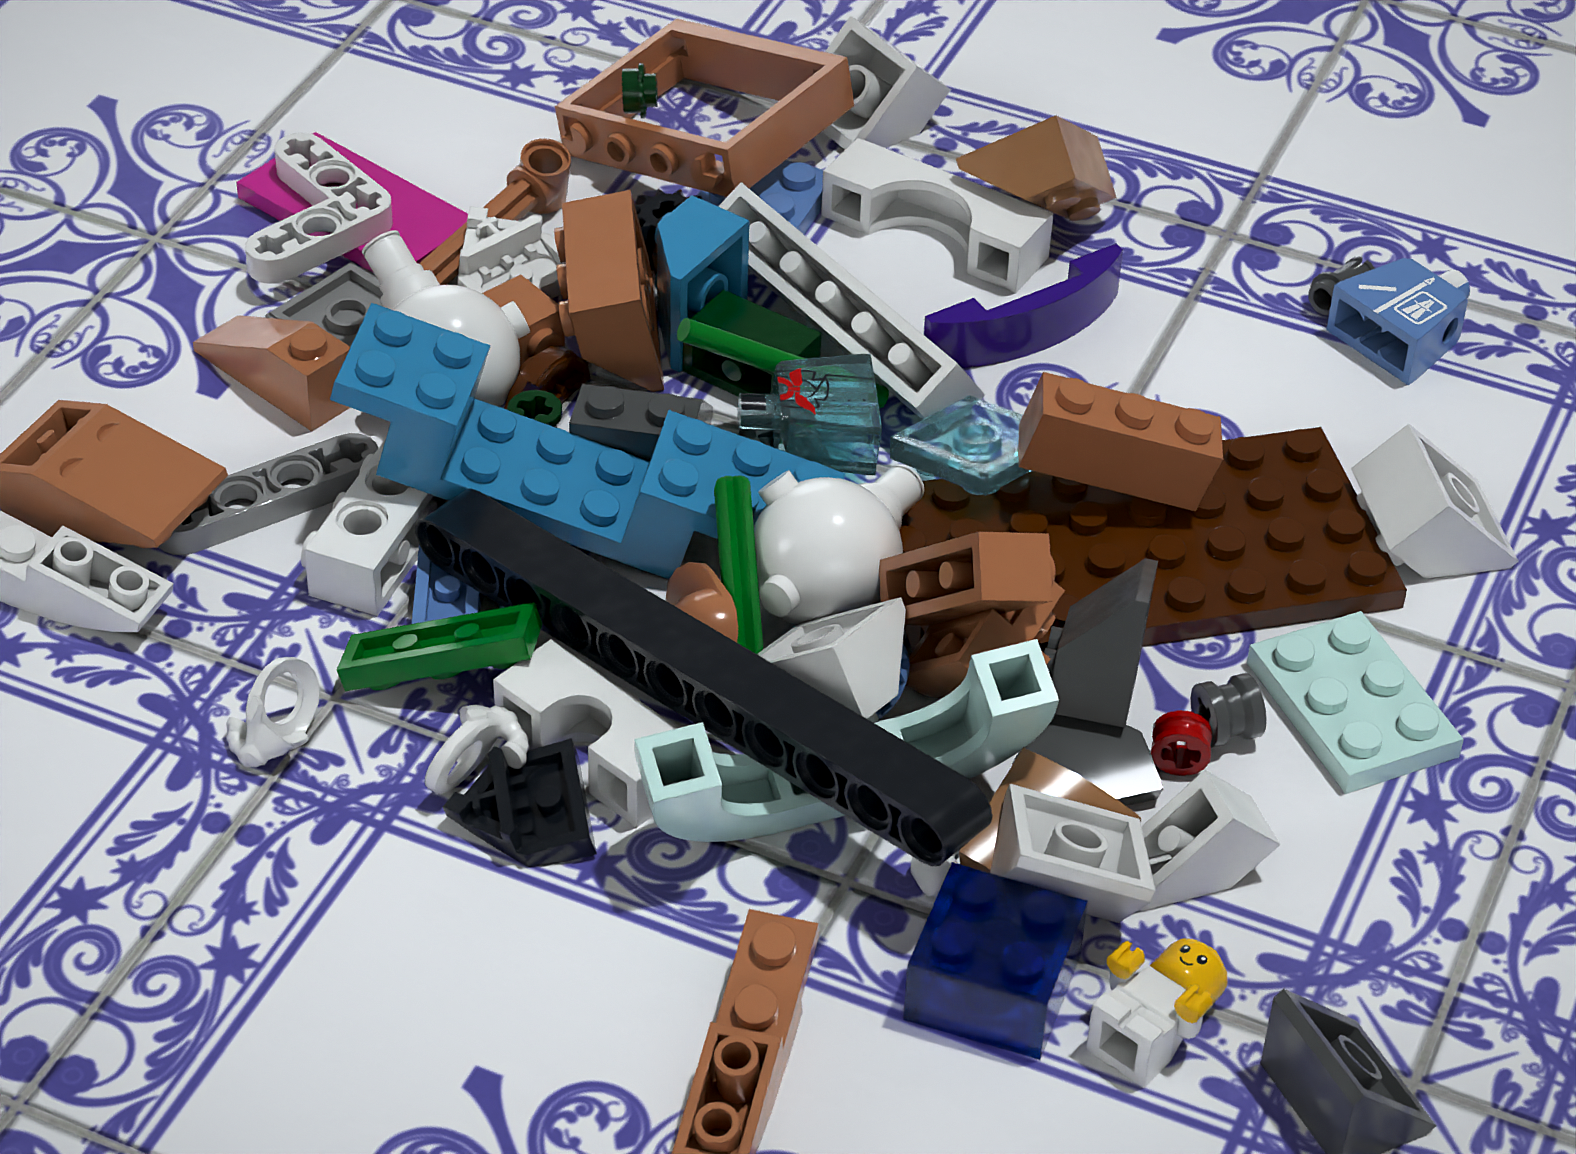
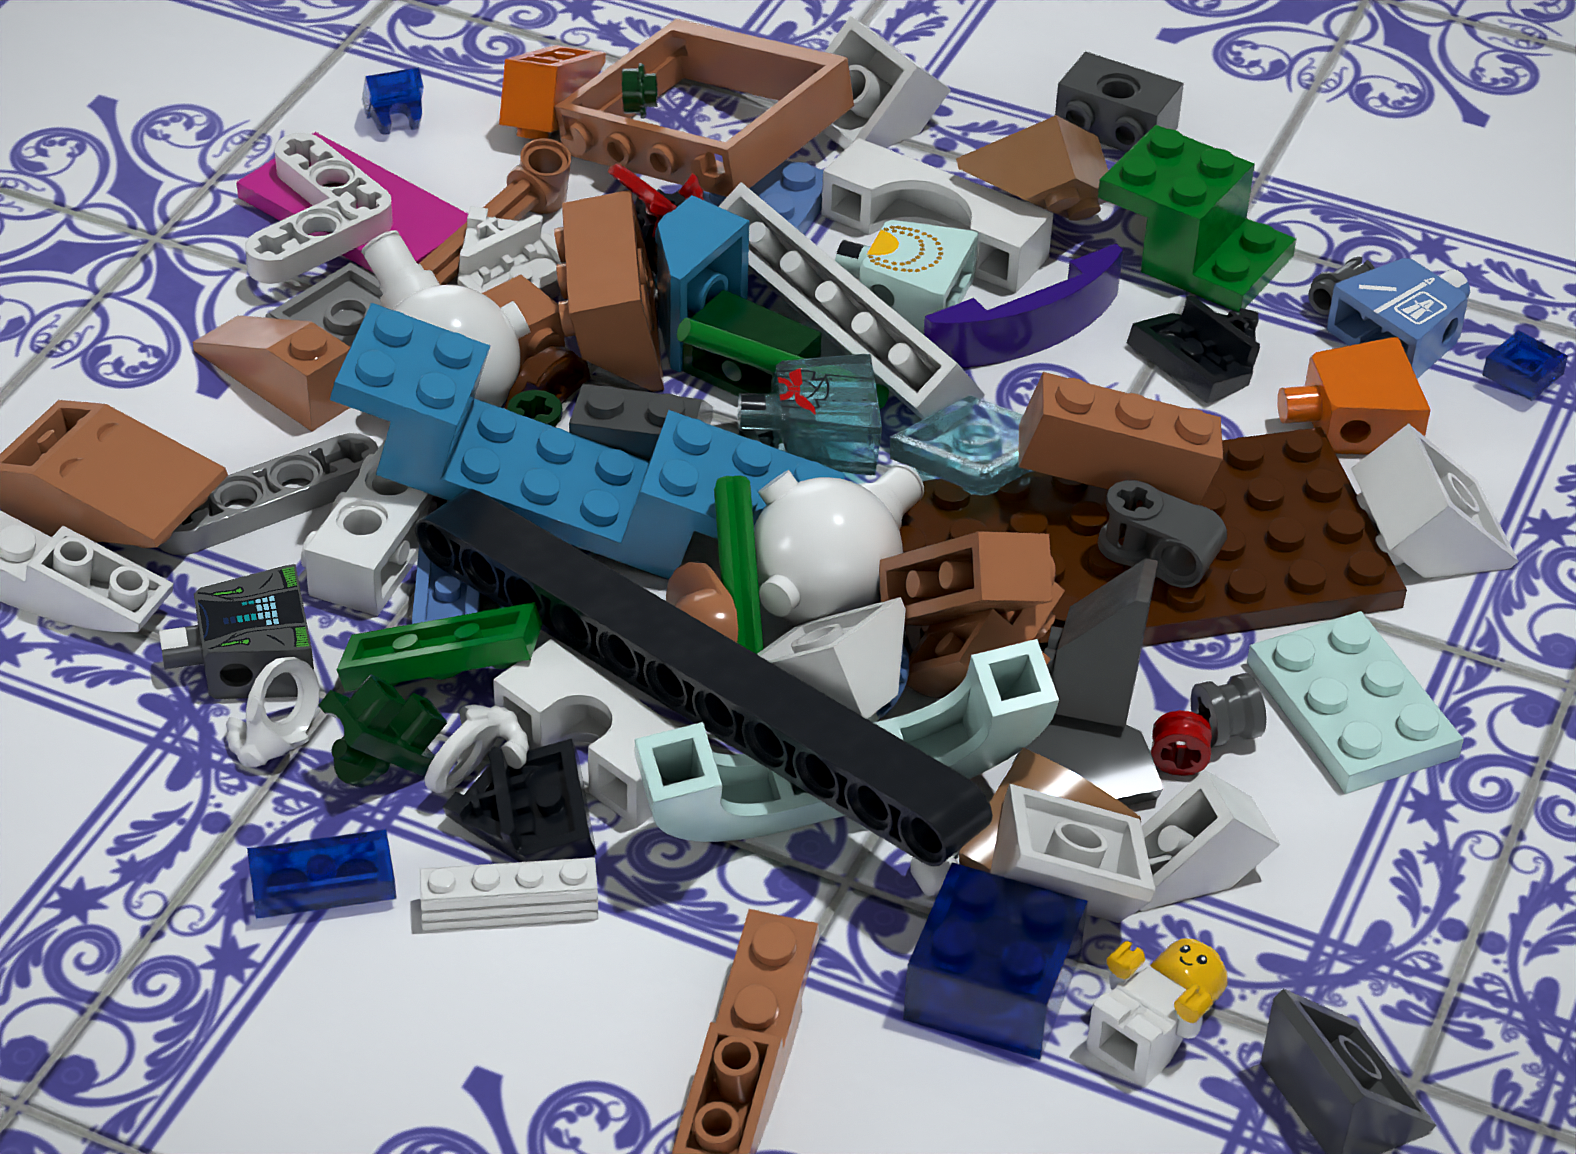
none -> dark grey torso [159,564,314,699]
none -> clear blue plate [247,829,396,919]
none -> dark green hips [318,674,447,787]
none -> clear blue tile [362,67,424,135]
none -> white piece [420,857,598,931]
none -> orange slope [499,45,606,139]
none -> red piece [608,163,704,238]
none -> light aqua torso [835,220,978,334]
none -> dark grey brick [1055,51,1184,152]
none -> dark grey piece [1097,480,1227,588]
none -> green bracket [1098,125,1297,313]
none -> black slope [1127,295,1260,403]
none -> orange torso [1277,337,1431,455]
none -> clear blue plate [1482,330,1568,401]

